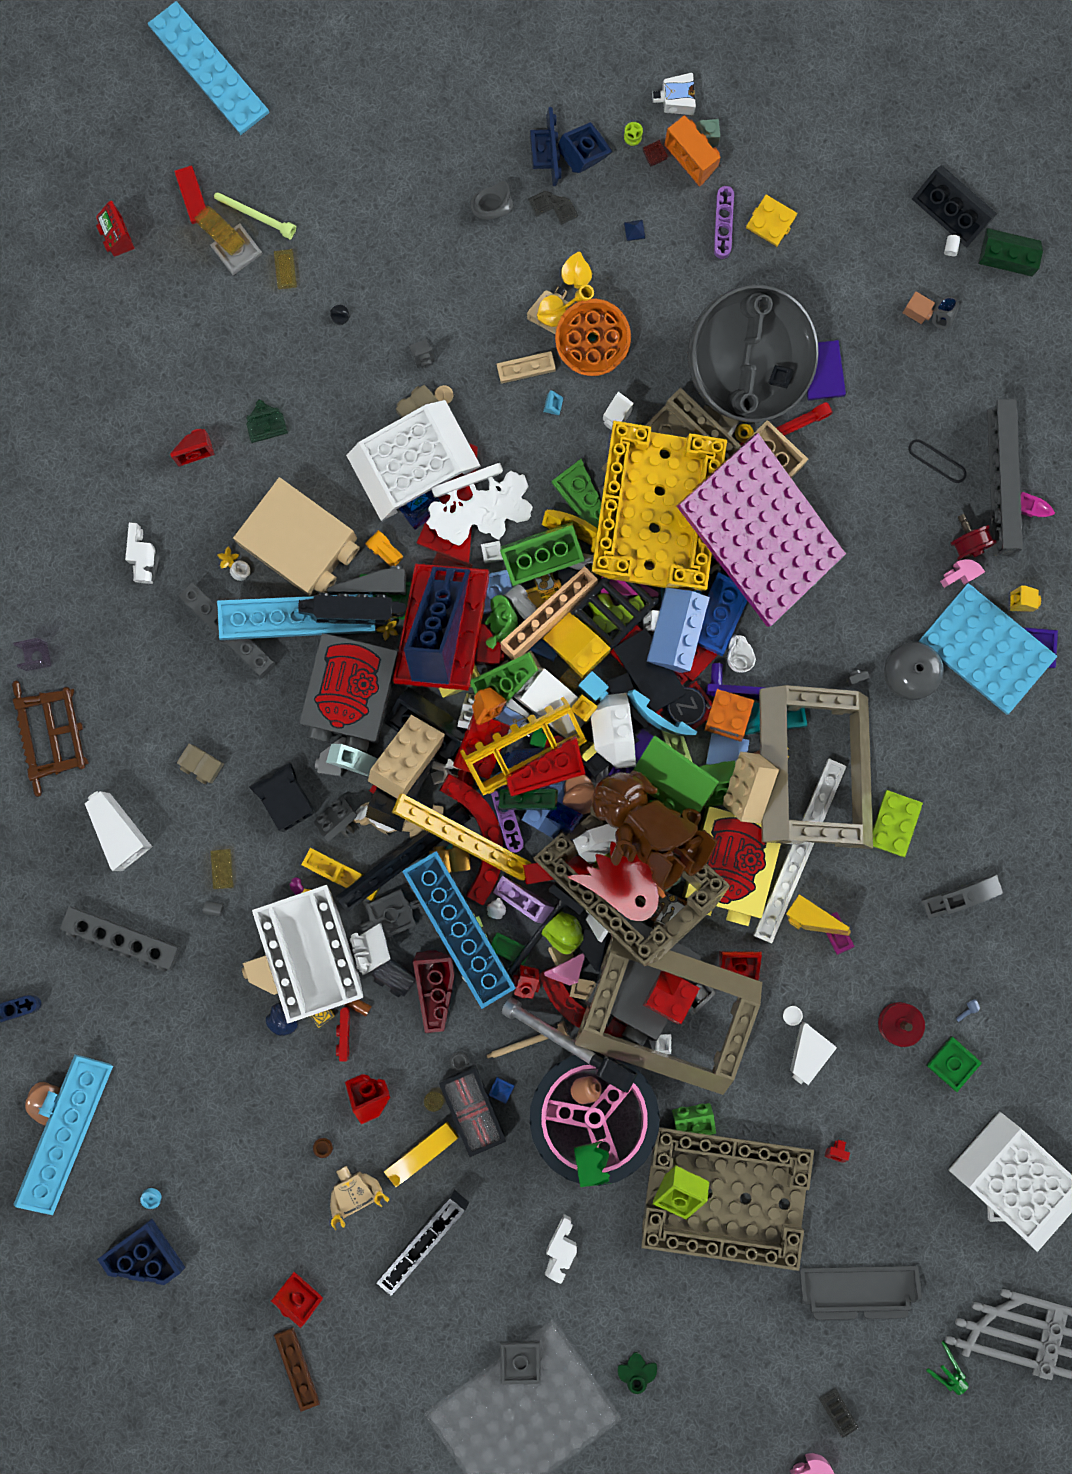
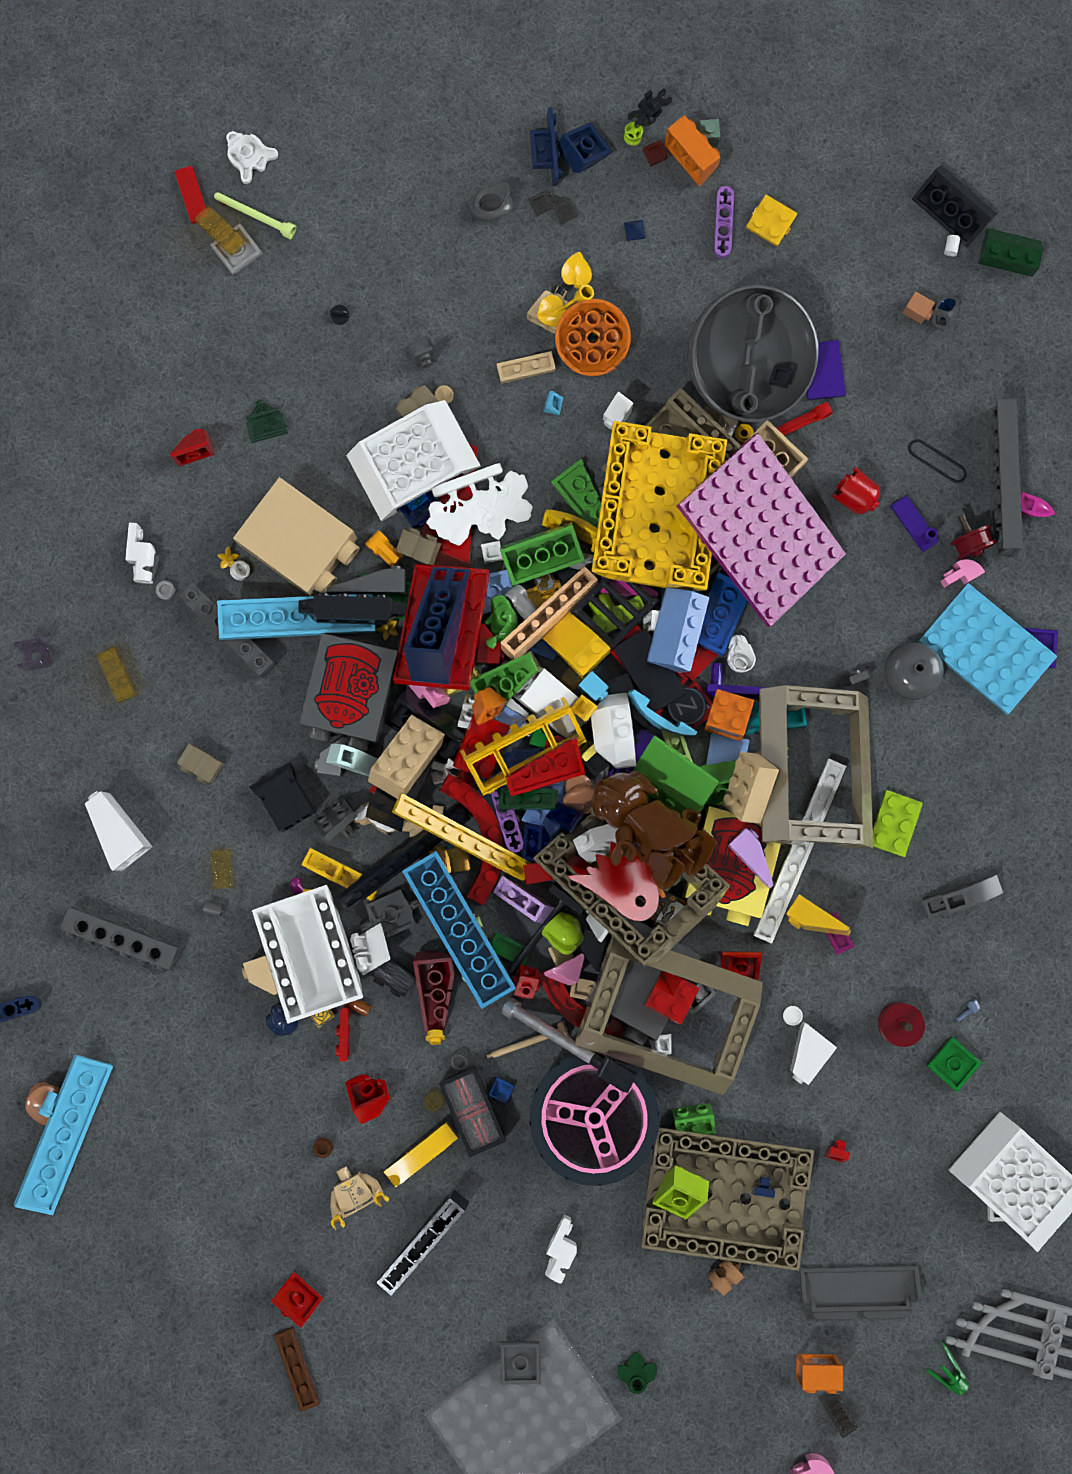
reddish brown piece [12,681,89,797] -> none
red slope [96,201,135,257] -> none
dark blue brick [97,1219,186,1285] -> none
medium azure tile [140,1188,162,1209] -> none
medium azure plate [148,1,269,135] -> none
clear yellow tile [274,249,297,289] -> none
white plate [487,898,506,919] -> none
nougat head [571,1076,602,1104] -> none
green piece [574,1140,611,1187] -> none
torso [652,73,696,115] -> none
yellow slope [1010,585,1041,612] -> none
none -> clear yellow beam [96,646,137,703]
none -> light grey tile [156,581,176,600]
none -> white tile [226,131,278,184]
none -> dark tan brick [396,527,441,565]
none -> bright pink brick [409,685,450,708]
none -> yellow plate [425,1030,445,1045]
none -> clear blue slope [522,822,550,862]
none -> black pin [628,88,672,128]
none -> medium nougat wheel [707,1260,745,1296]
none -> lavender slope [727,828,774,888]
none -> dark blue tile [752,1177,775,1198]
none -> orange piece [796,1354,843,1394]
none -> red cylinder [831,466,880,515]
none -> dark purple piece [890,495,939,553]

